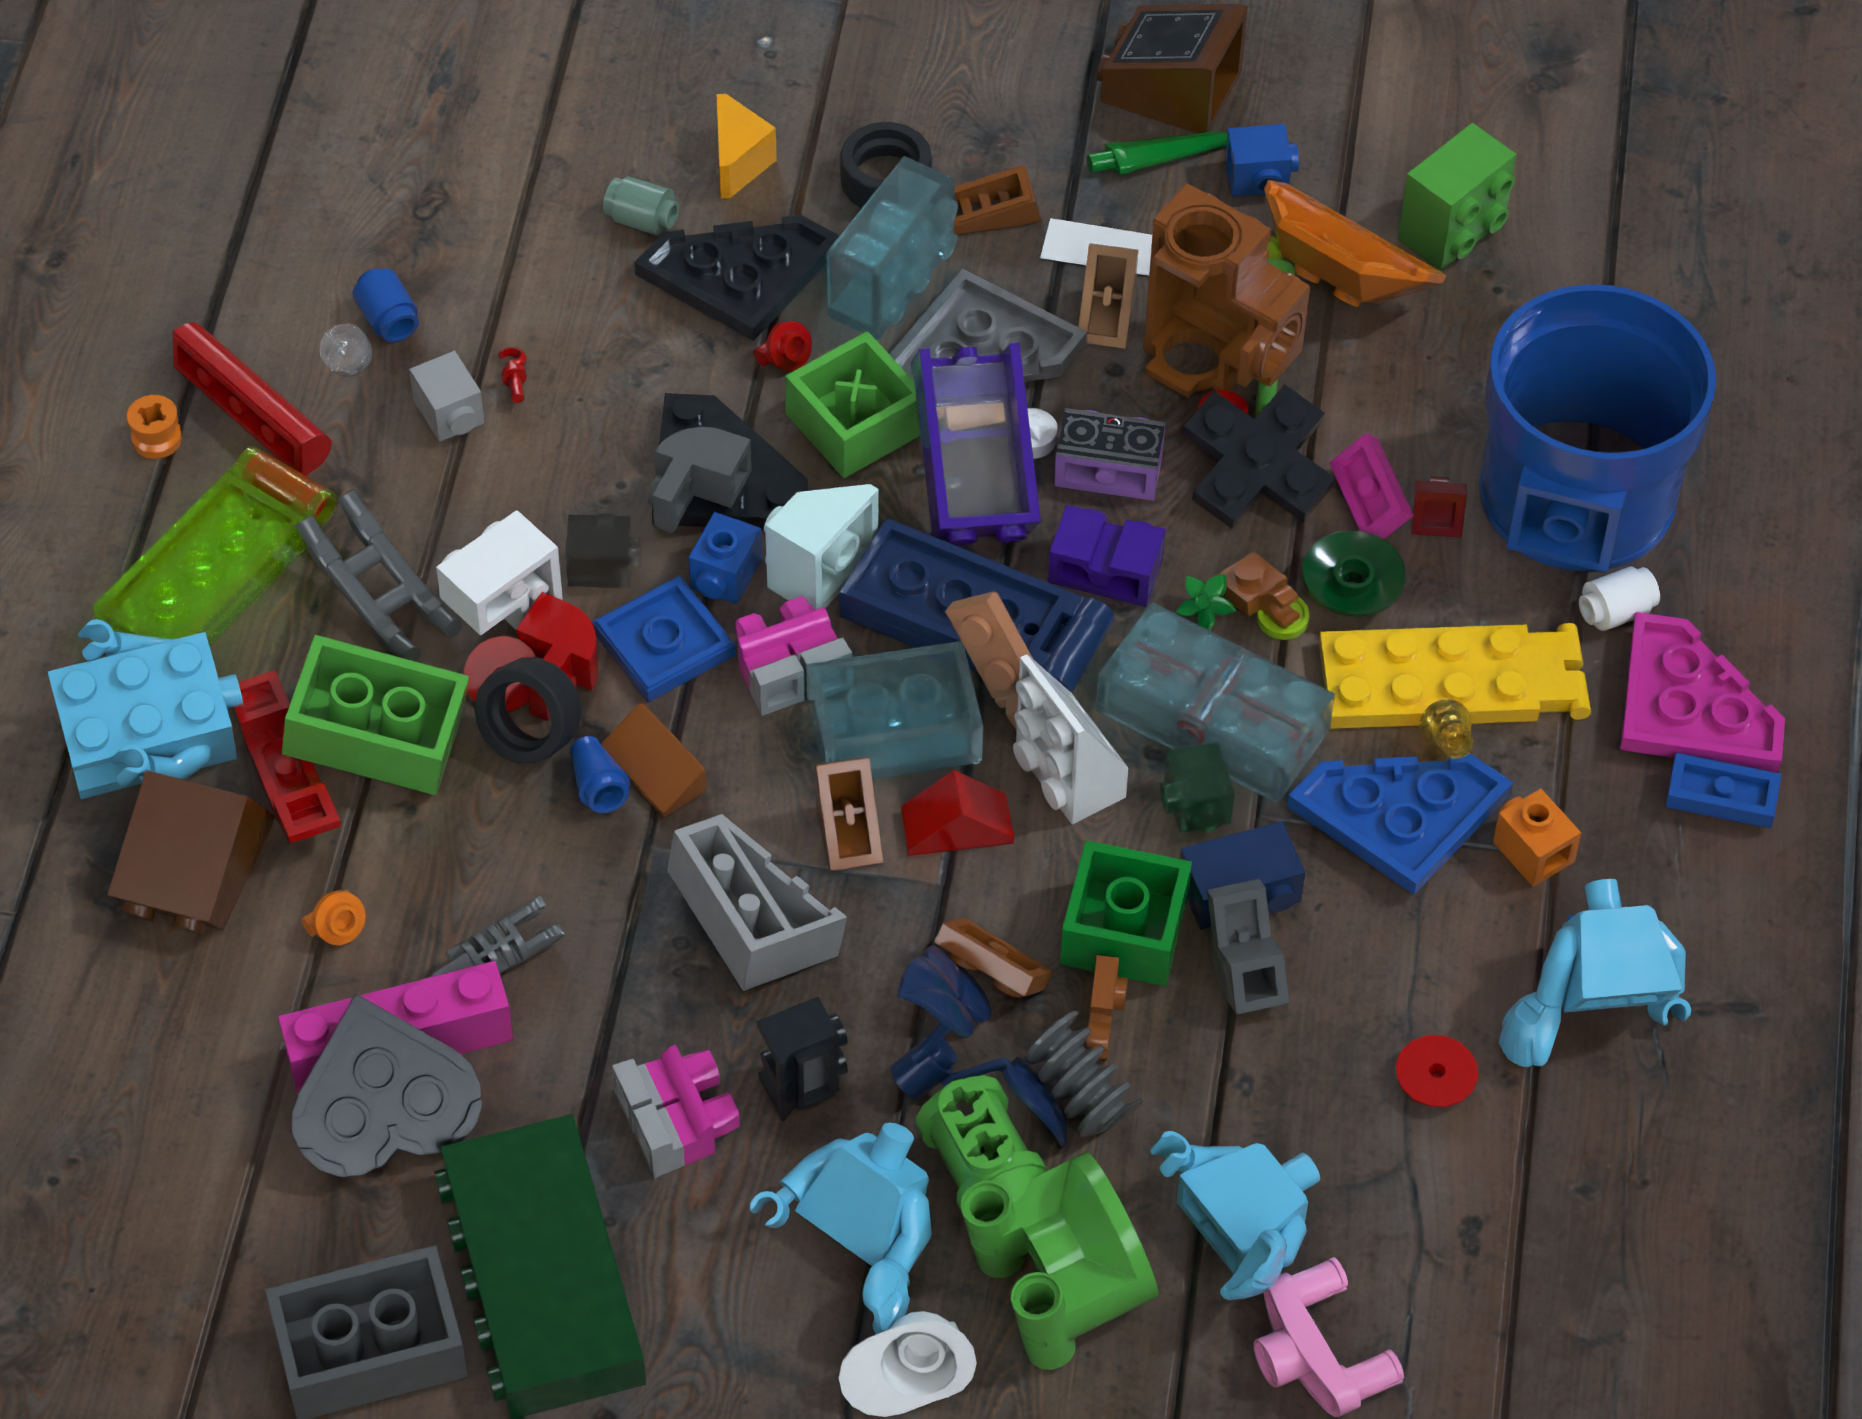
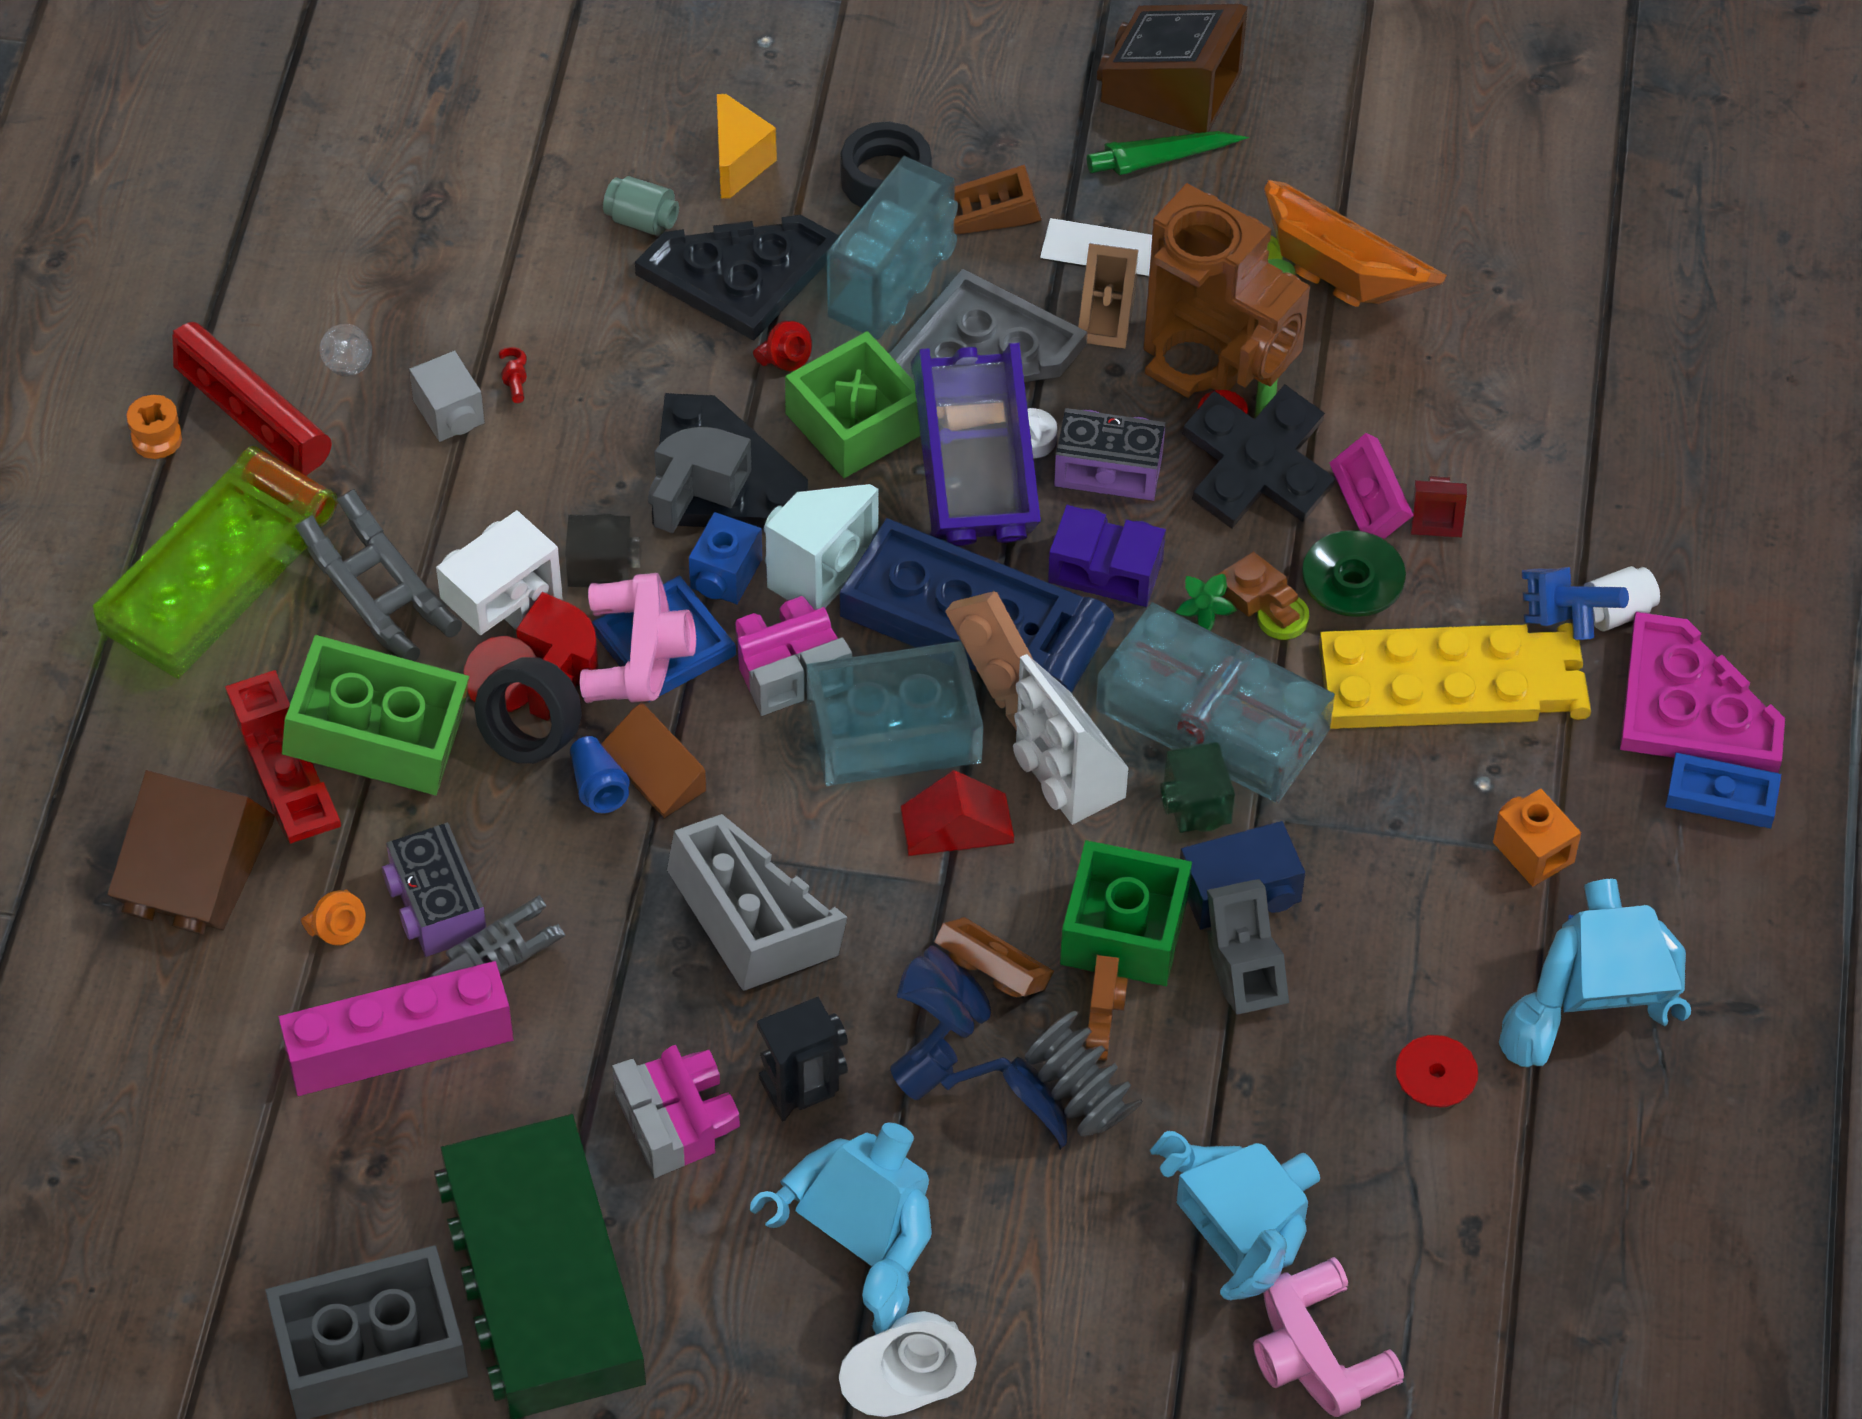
medium azure torso [47,619,243,799] -> none
black plate [291,993,482,1177] -> none
blue brick [352,268,419,343] -> none
dark orange slope [815,756,883,871] -> none
bright green piece [915,1075,1159,1370] -> none
blue brick [1225,124,1299,197] -> none
blue plate [1287,753,1513,895] -> none
bright green brick [1398,123,1517,270] -> none
clear yellow cone [1419,699,1474,759] -> none
blue cylinder [1479,284,1716,573] -> none
none -> brick [381,822,486,957]
none -> bright pink connector [580,573,696,703]
none -> blue arm [1522,567,1629,640]

